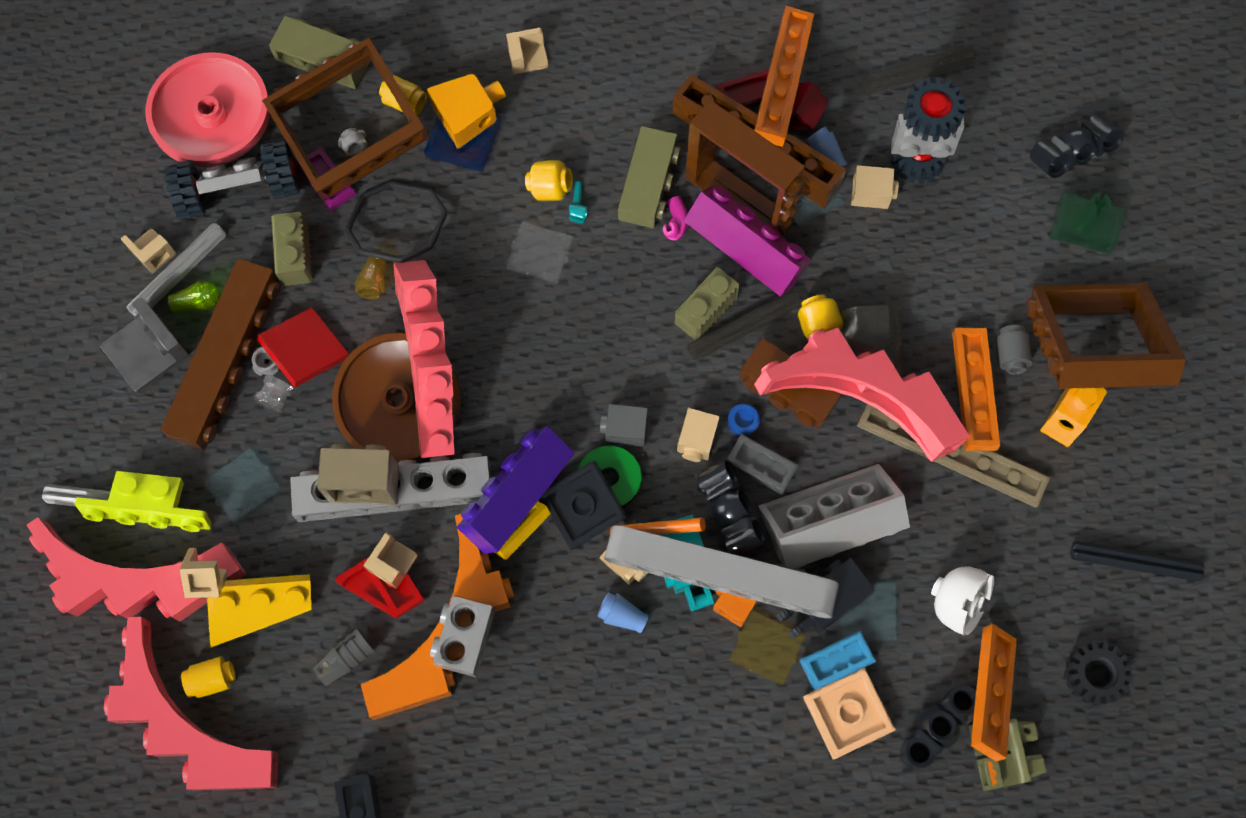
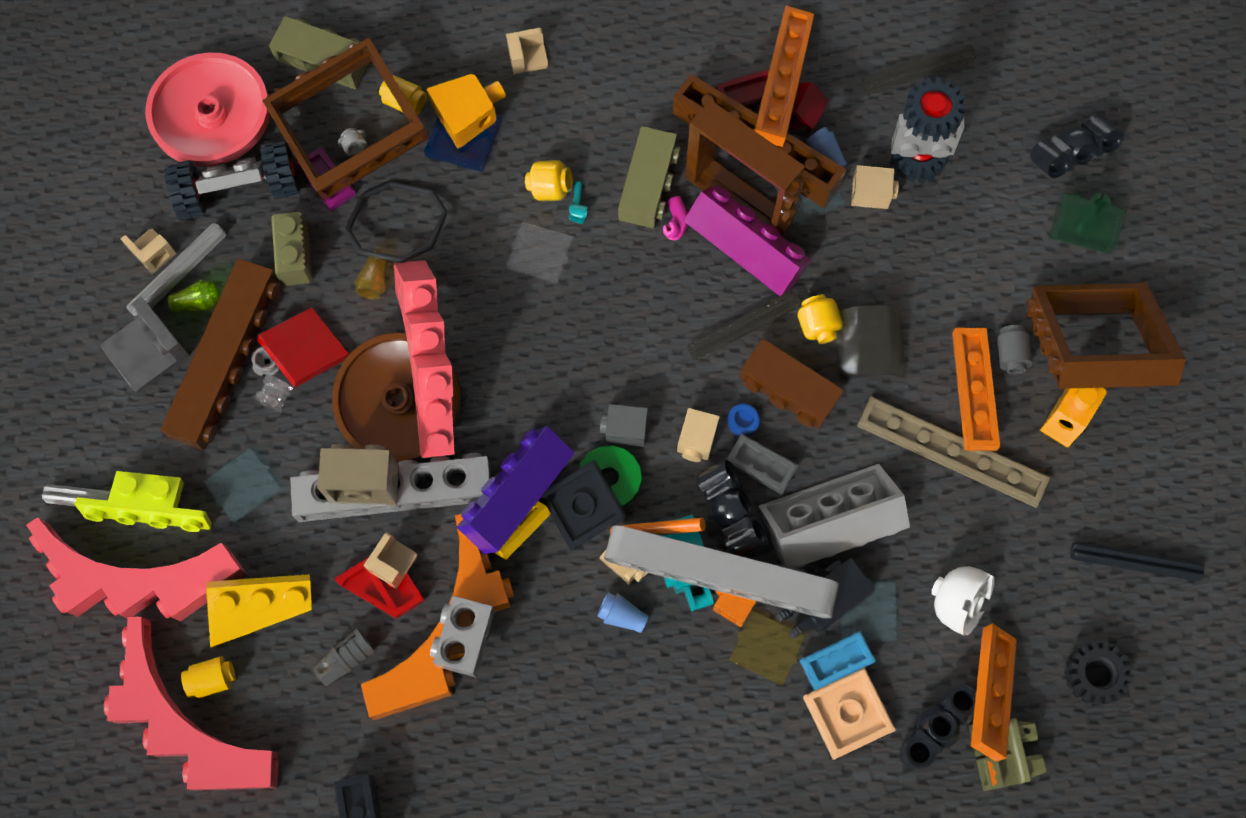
tan panel [180,548,227,598] -> none
olive brick [674,267,739,341] -> none
coral arch [754,327,970,462] -> none

